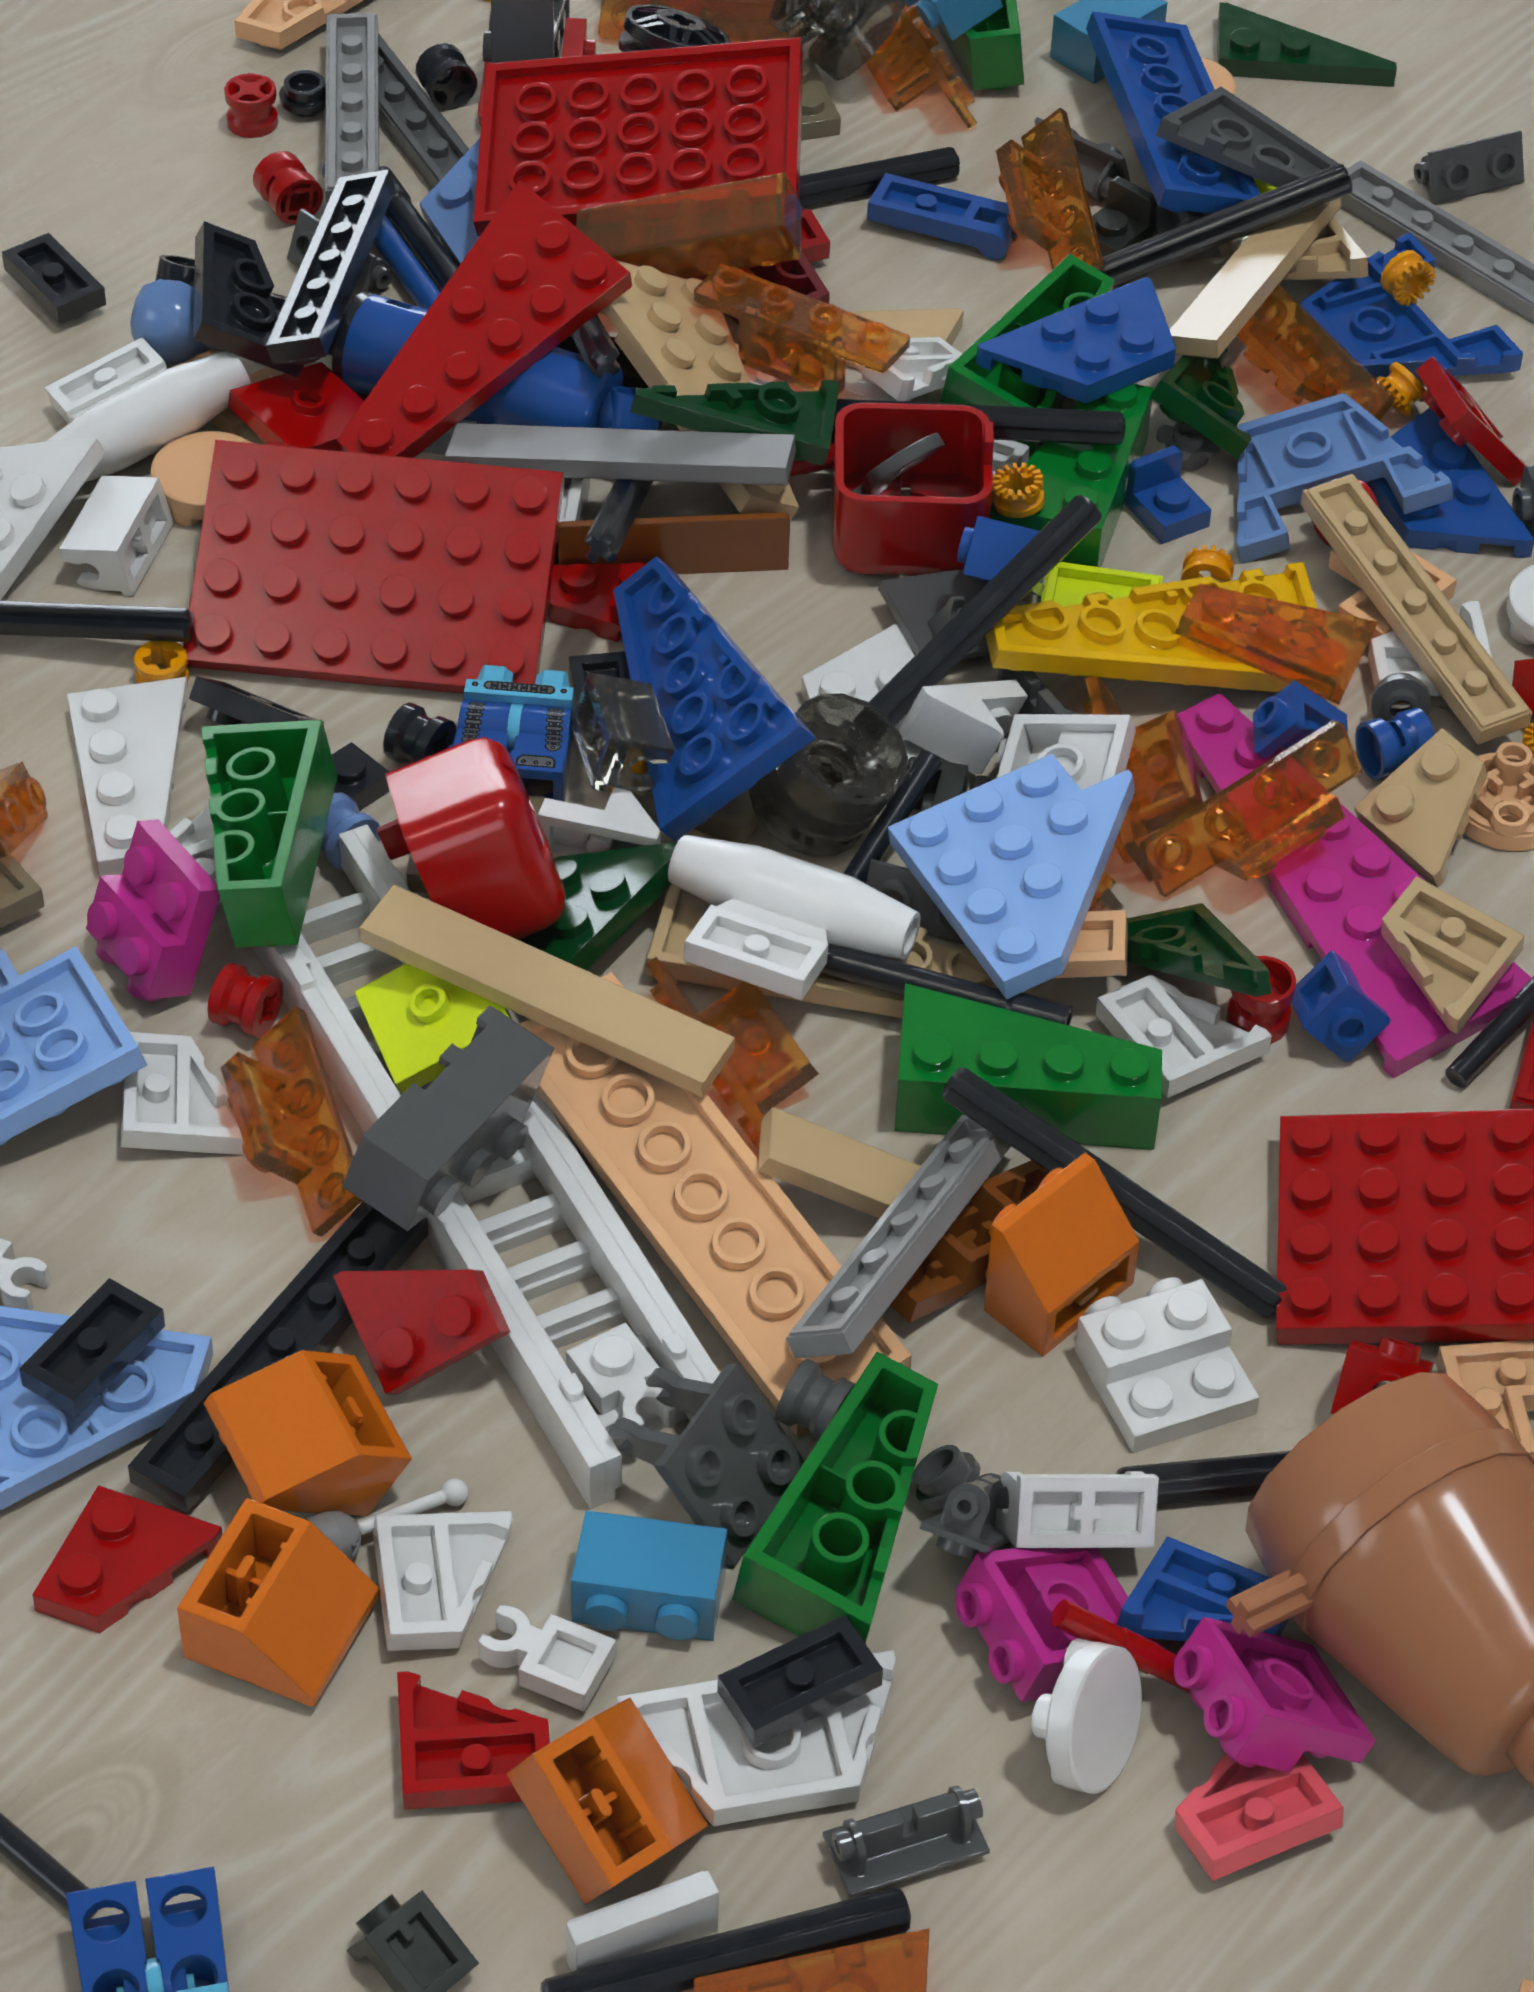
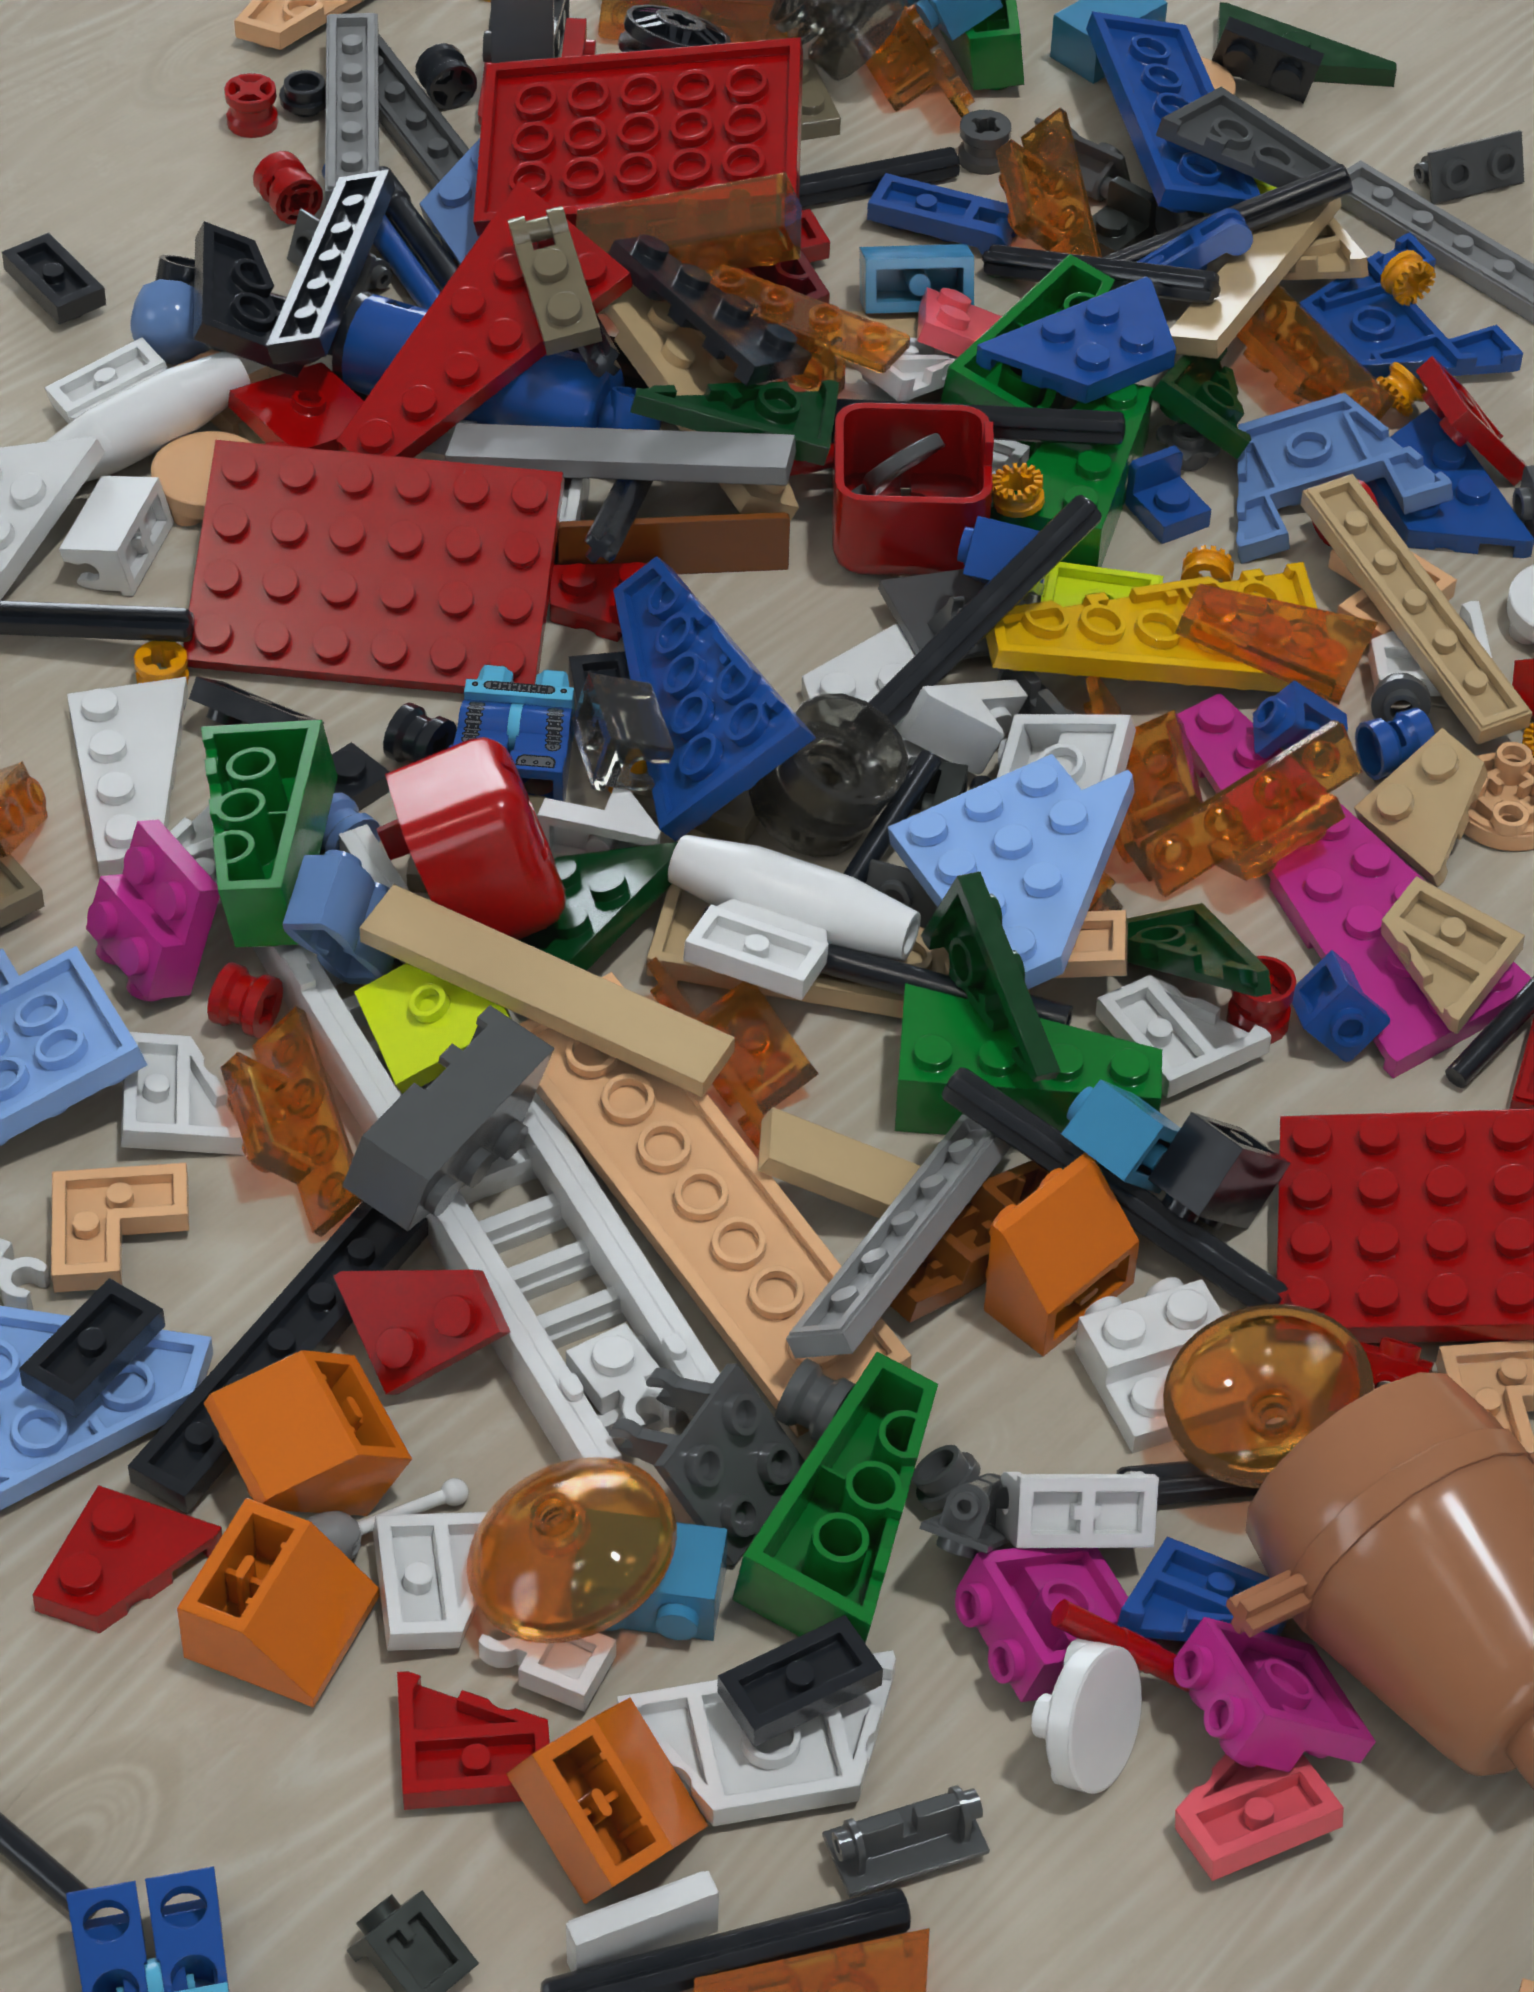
none -> light nougat plate [51,1163,189,1293]
none -> medium blue brick [283,850,395,984]
none -> clear orange dish [467,1457,677,1643]
none -> dark tan plate [507,206,602,356]
none -> black wing [608,234,812,386]
none -> dark azure brick [859,244,974,314]
none -> coral wing [917,287,1002,357]
none -> dark green wing [921,872,1061,1082]
none -> dark grey wheel [958,110,1012,175]
none -> black axle [982,244,1221,304]
none -> dark azure brick [1061,1079,1181,1194]
none -> blue plate [1137,208,1253,299]
none -> black brick [1148,1112,1291,1230]
none -> clear orange dish [1163,1304,1375,1488]
none -> black plate [1212,16,1324,103]

